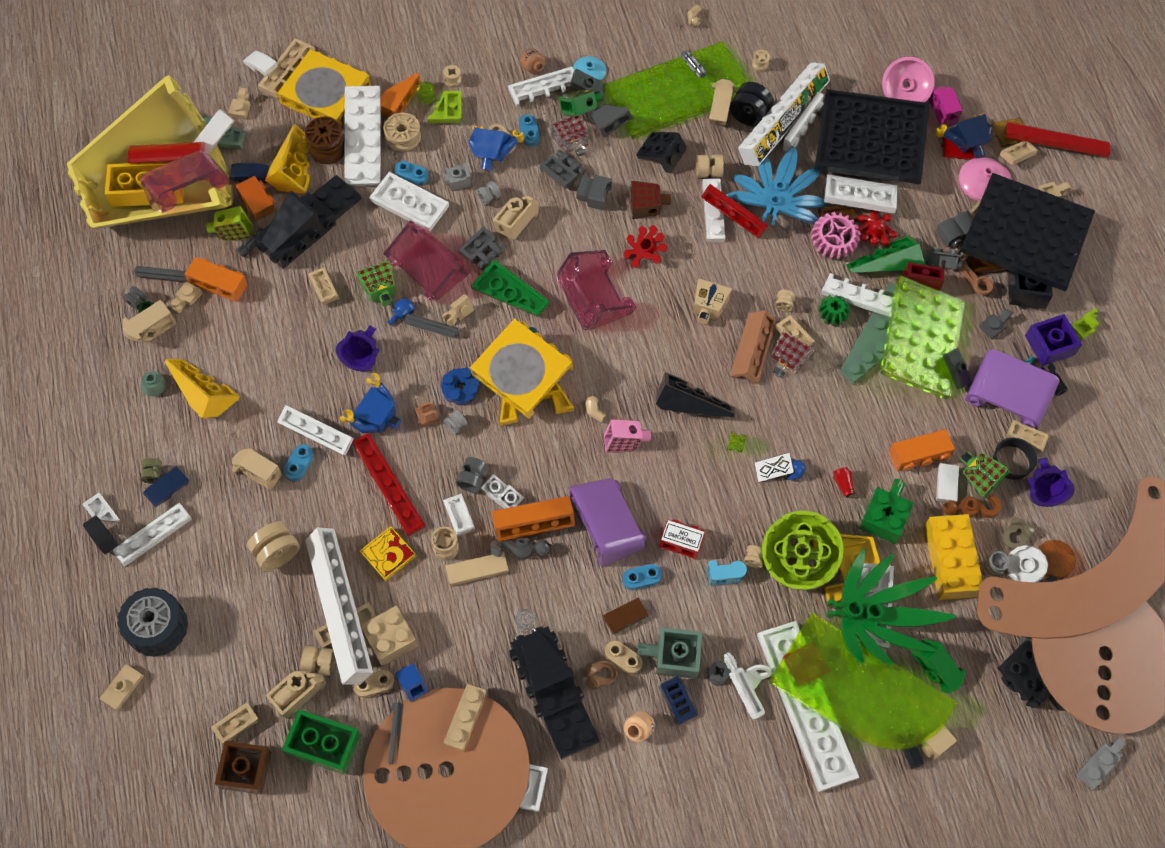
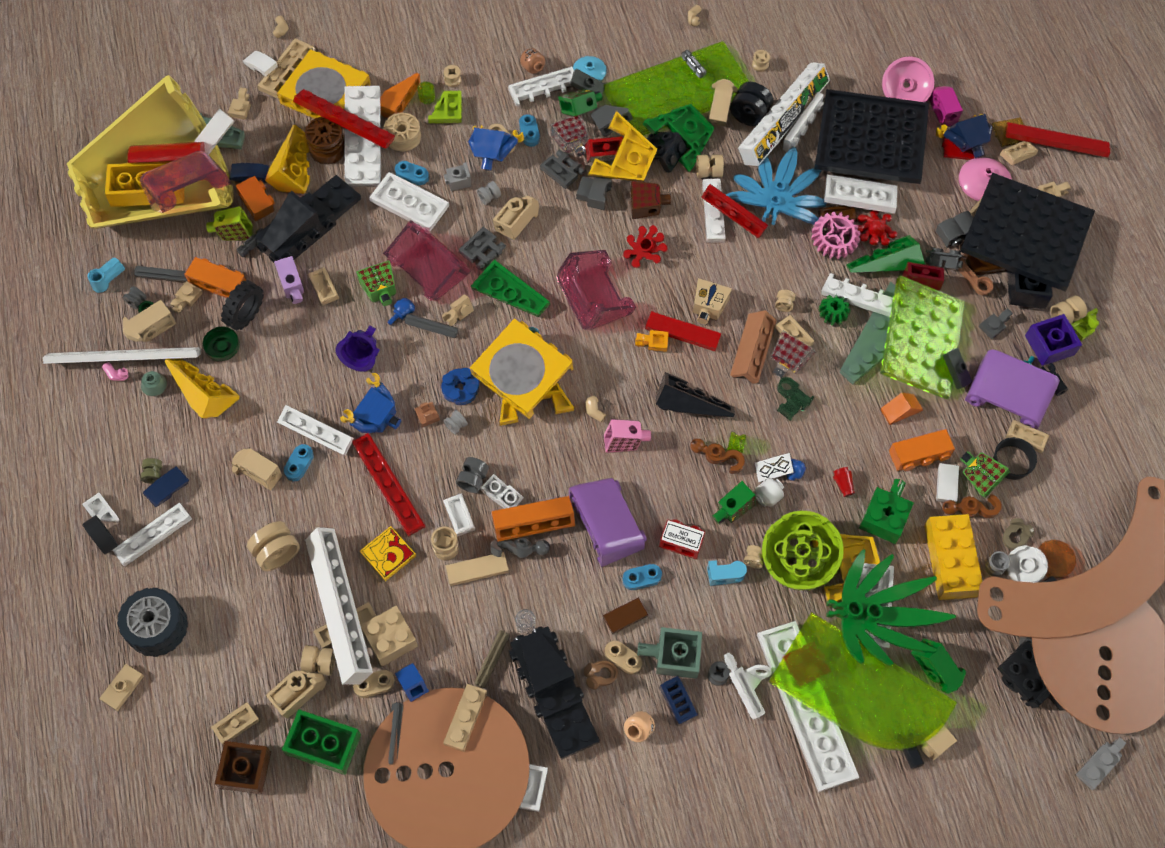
dark purple helmet [1028,458,1075,507] -> none
none -> white tile [43,347,201,364]
none -> medium azure piece [87,258,125,293]
none -> bright pink arm [102,362,128,381]
none -> dark green piece [202,326,240,361]
none -> black tyre [221,280,264,331]
none -> tan arm [273,15,288,38]
none -> lavender torso [274,256,304,304]
none -> red plate [293,89,395,149]
none -> dark tan axle [475,630,509,689]
none -> red brick [585,136,623,162]
none -> yellow wing [588,111,657,182]
none -> light orange plate [635,330,668,352]
none -> green wing [643,104,715,172]
none -> red tile [645,311,721,351]
none -> dark orange piece [690,438,745,474]
none -> green torso [712,481,755,525]
none -> white head [755,478,784,507]
none -> clear green piece [777,377,814,421]
none -> orange slope [880,393,923,425]
none -> tan wheel [1050,295,1087,324]

